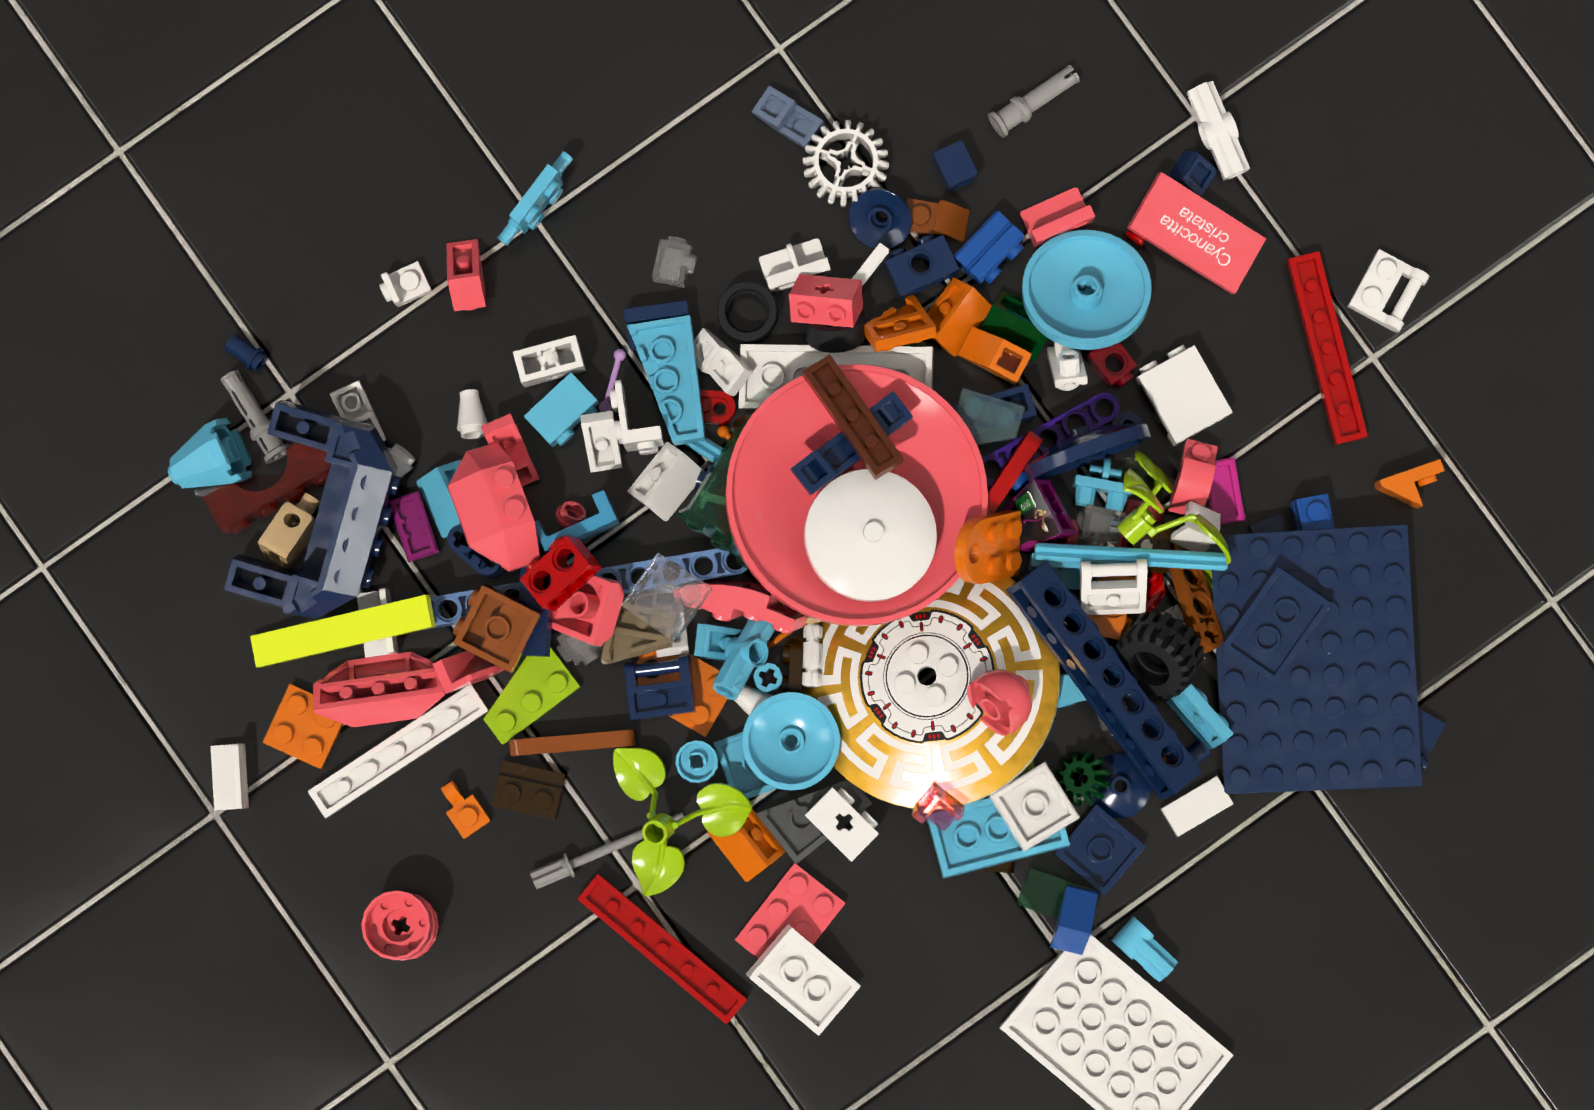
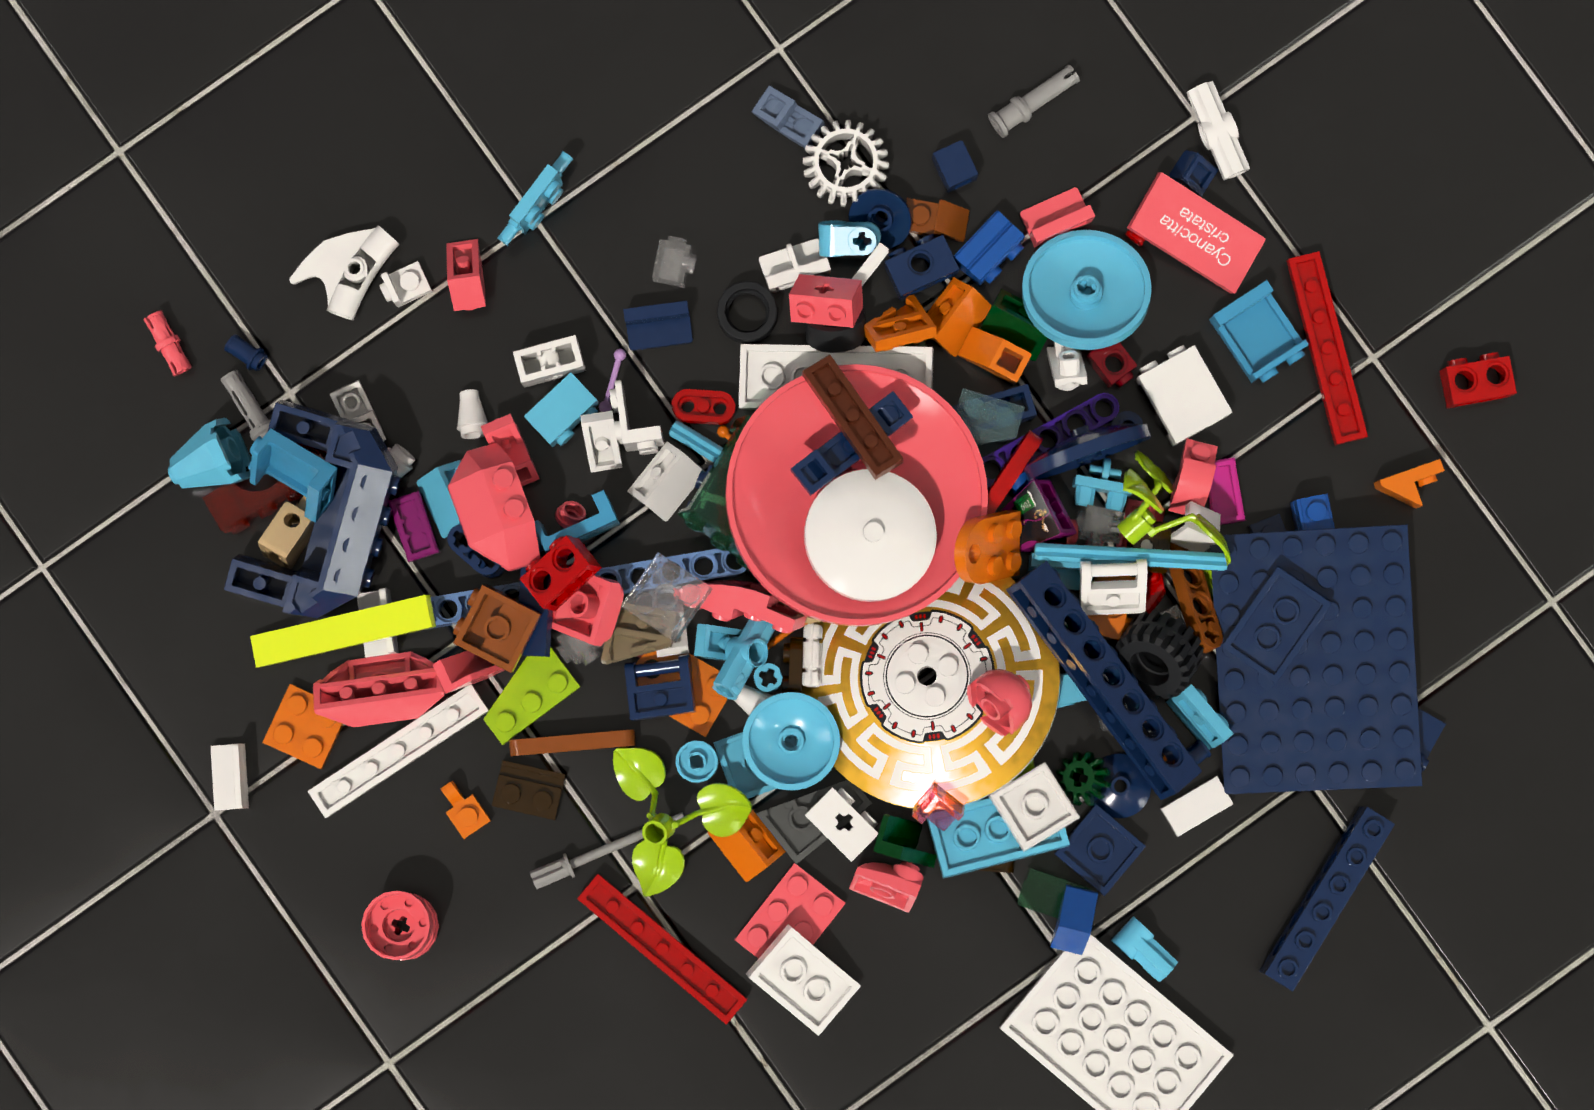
medium azure wing [627,315,706,446] -> none
white slope [694,328,753,396] -> none
white plate [1347,249,1429,333] -> none
none -> coral pin [143,310,192,377]
none -> dark azure panel [248,428,337,523]
none -> white pin [289,225,399,320]
none -> piece [818,220,881,257]
none -> coral slope [849,861,924,913]
none -> dark green panel [873,814,937,868]
none -> dark azure panel [1209,280,1309,383]
none -> dark blue brick [1259,806,1395,991]
none -> red brick [1439,352,1517,408]

